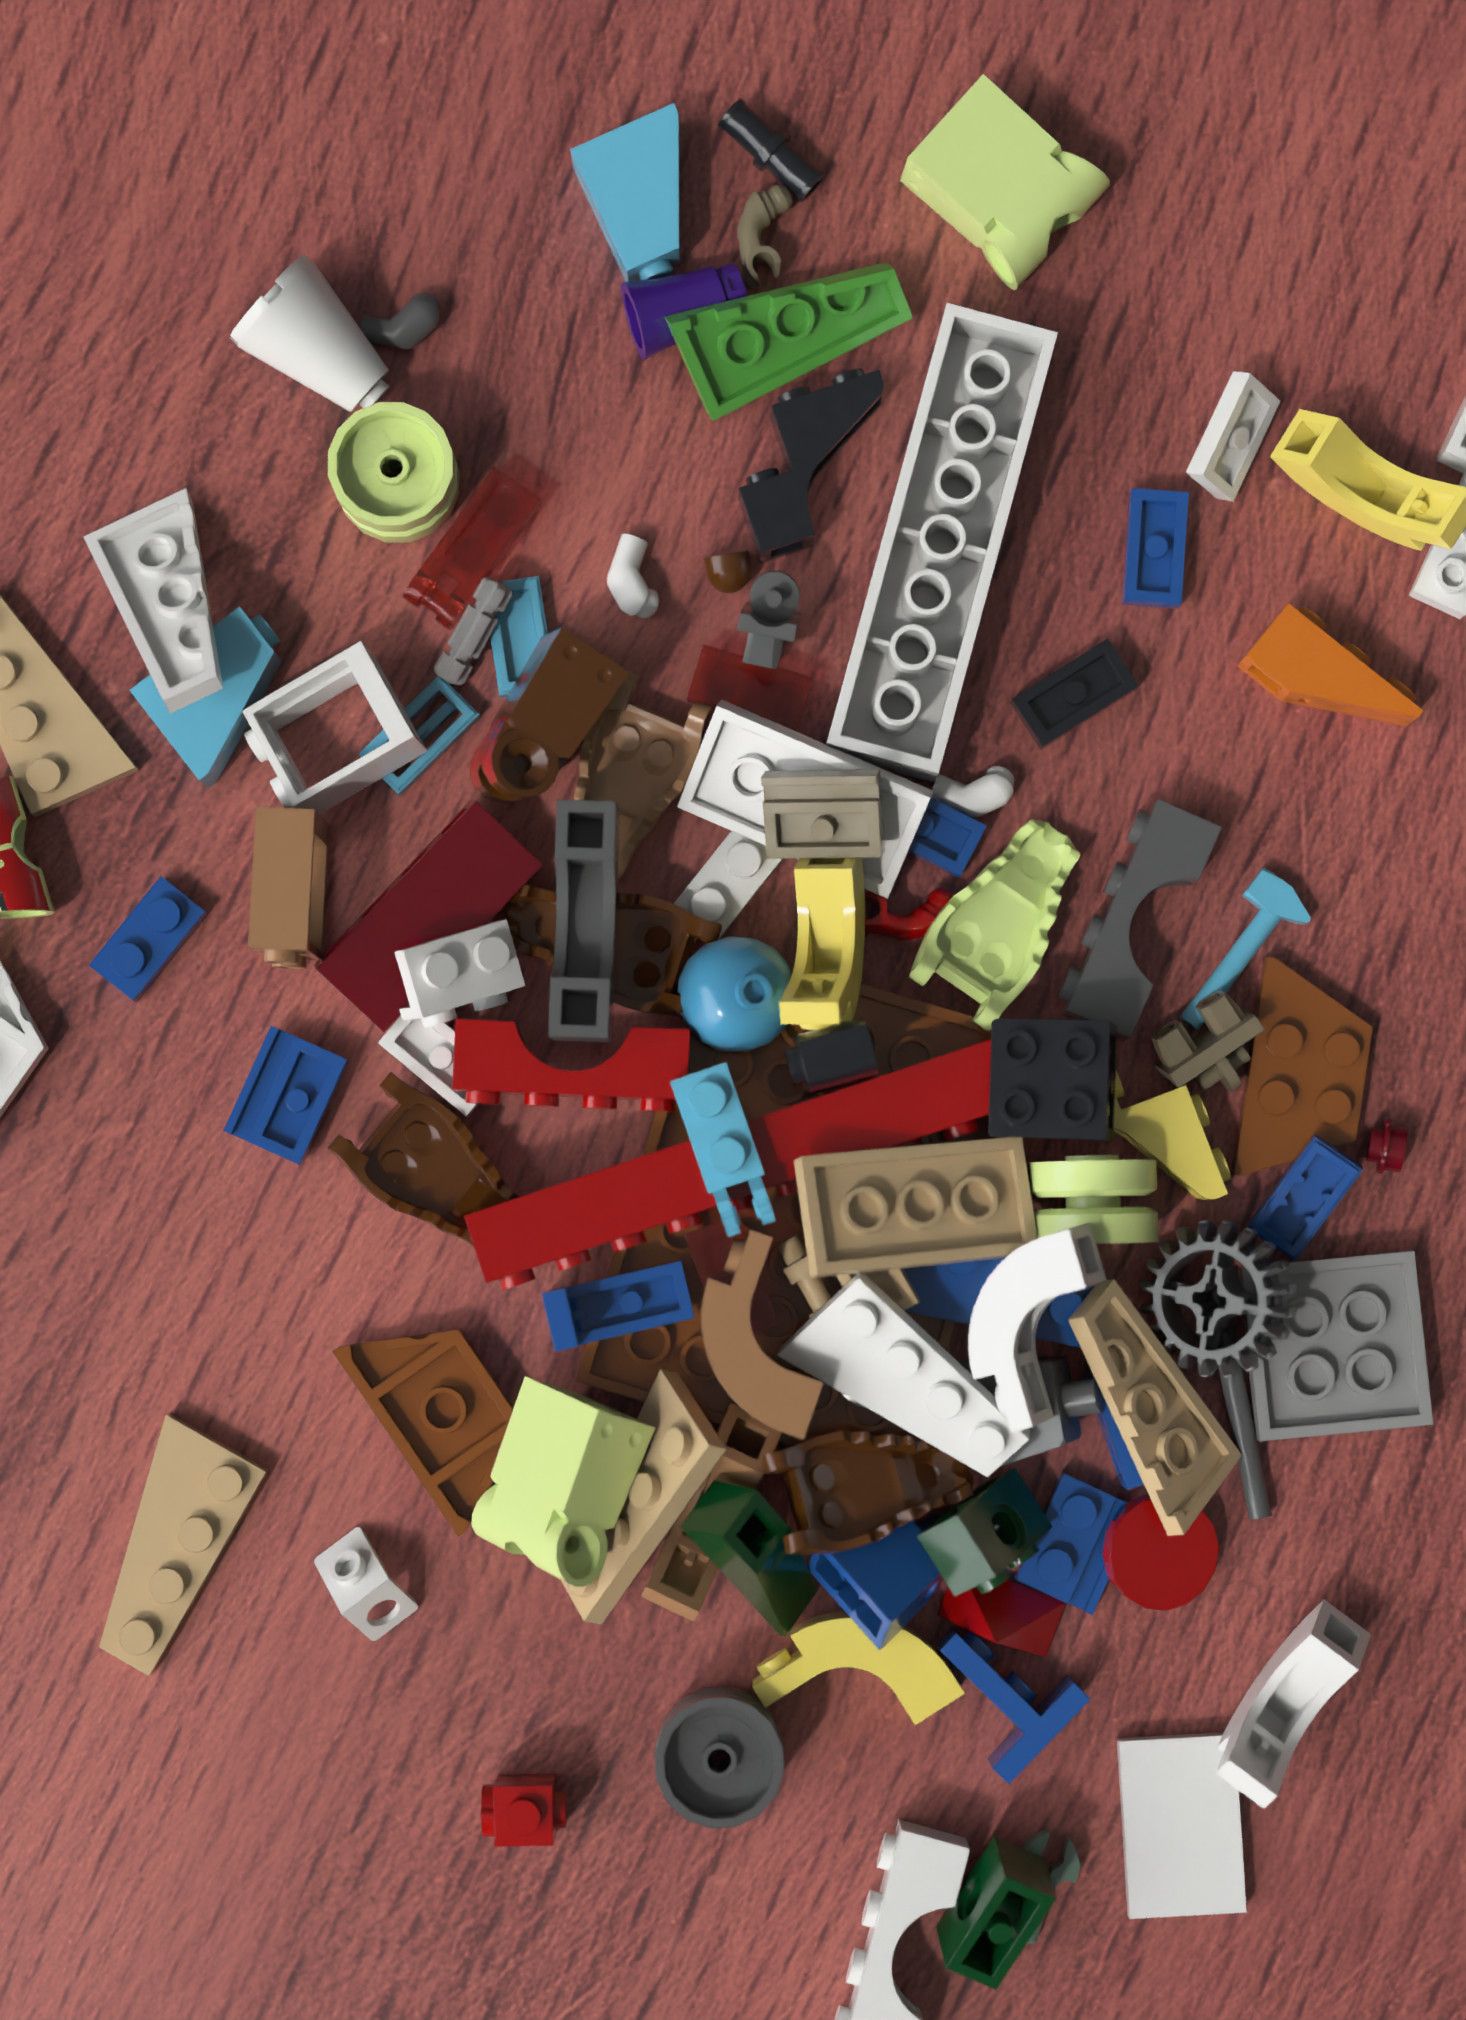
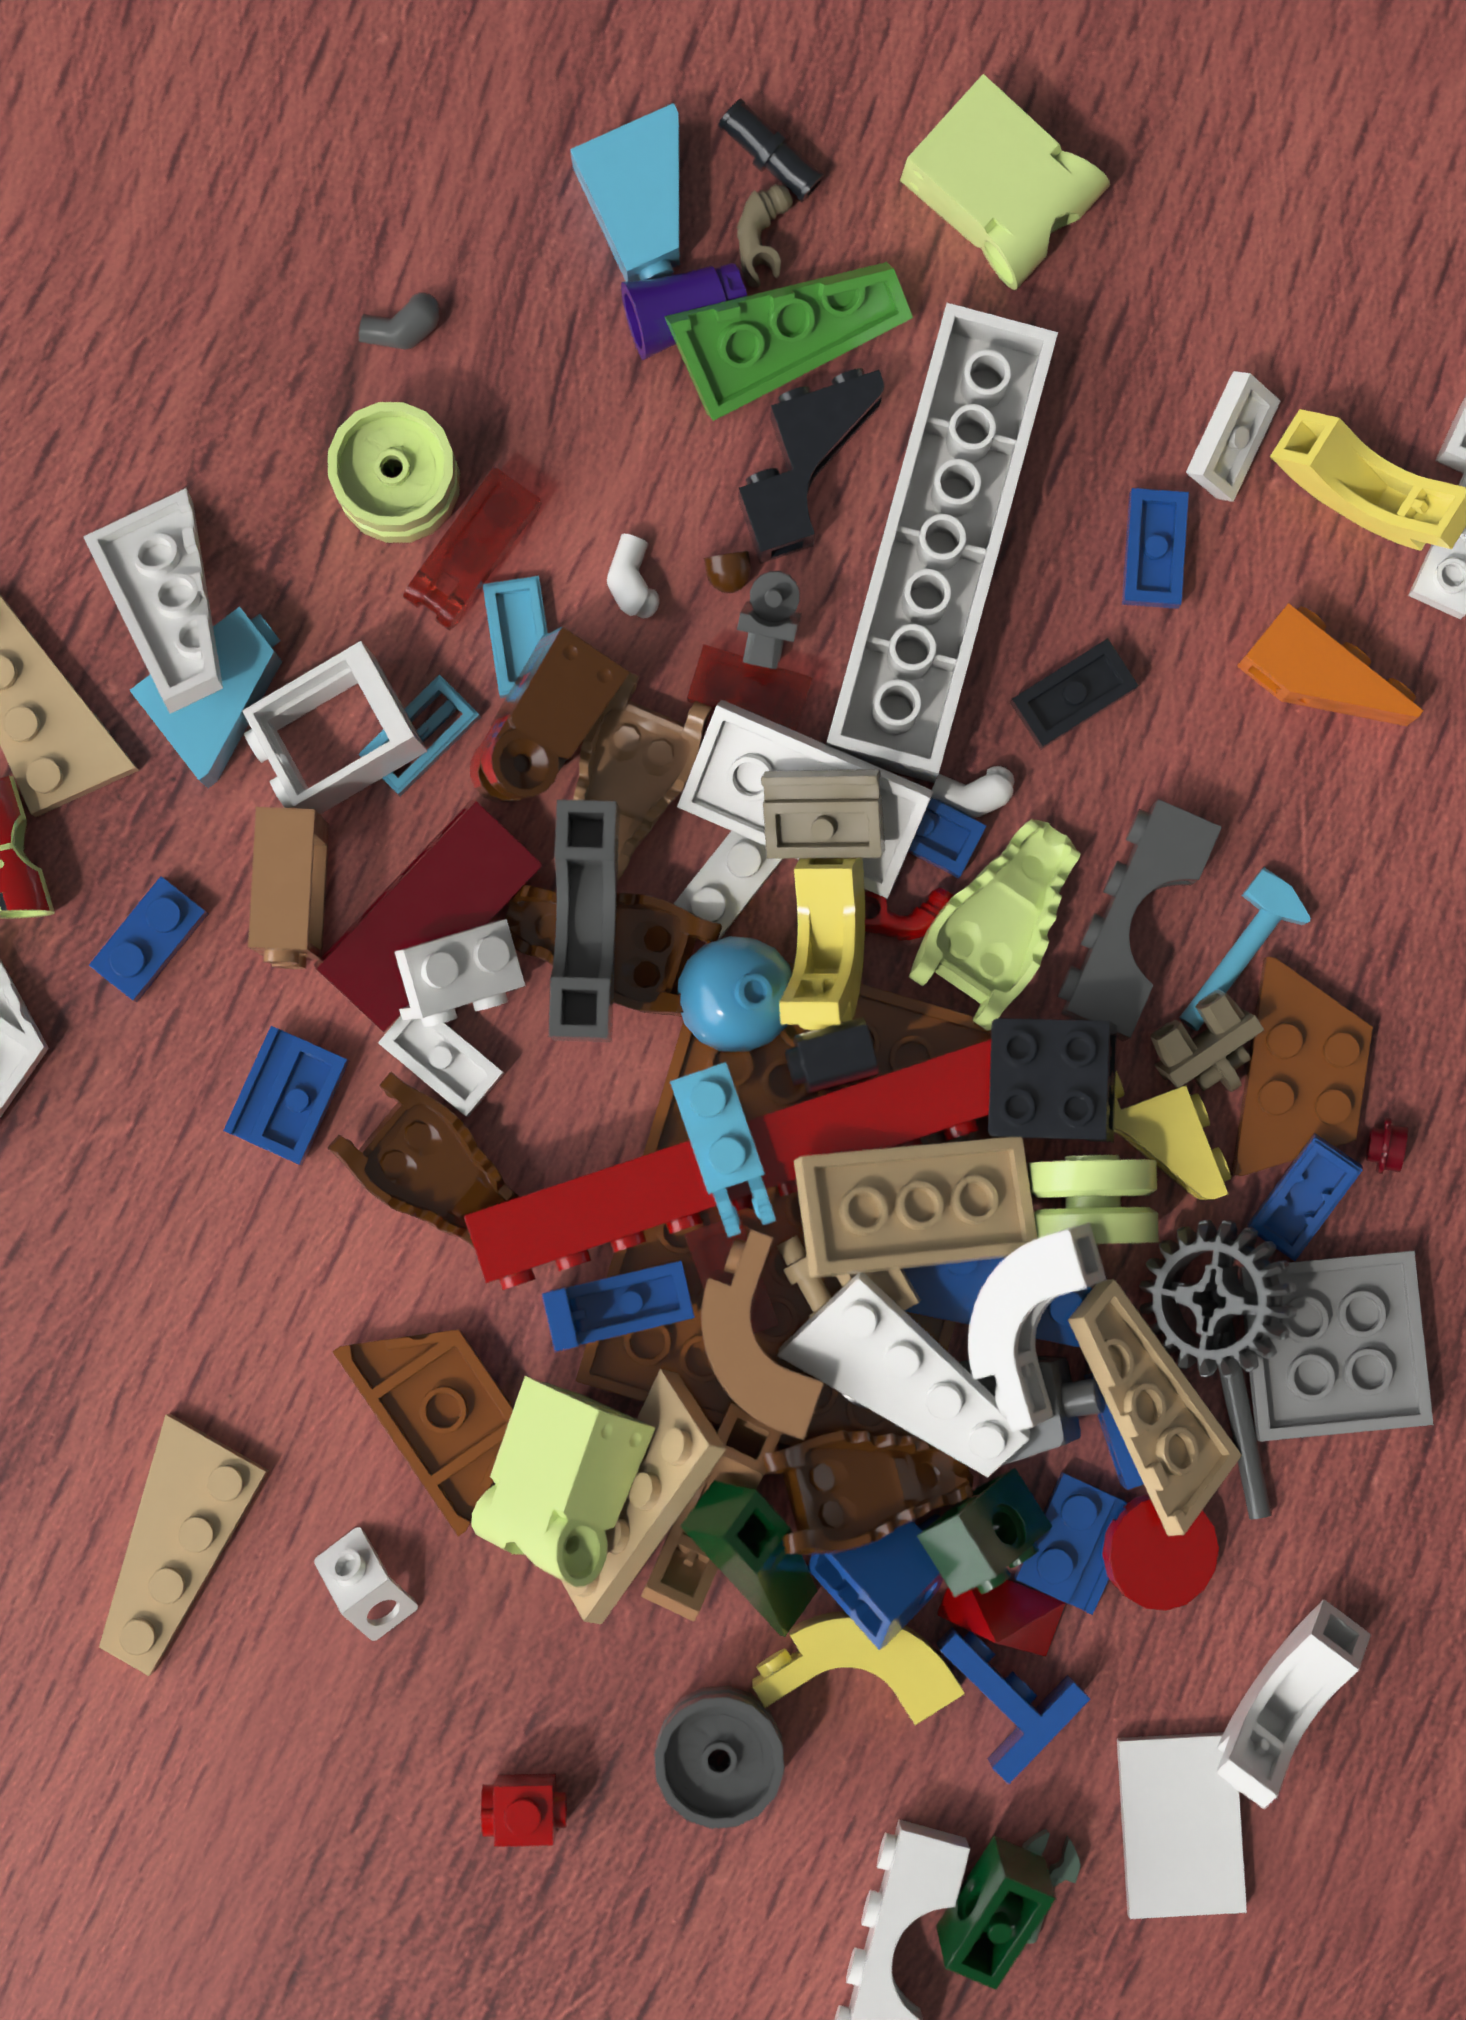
white cone [230,254,390,412] -> none
light grey axle [435,577,512,685] -> none
red arch [452,1019,691,1112] -> none

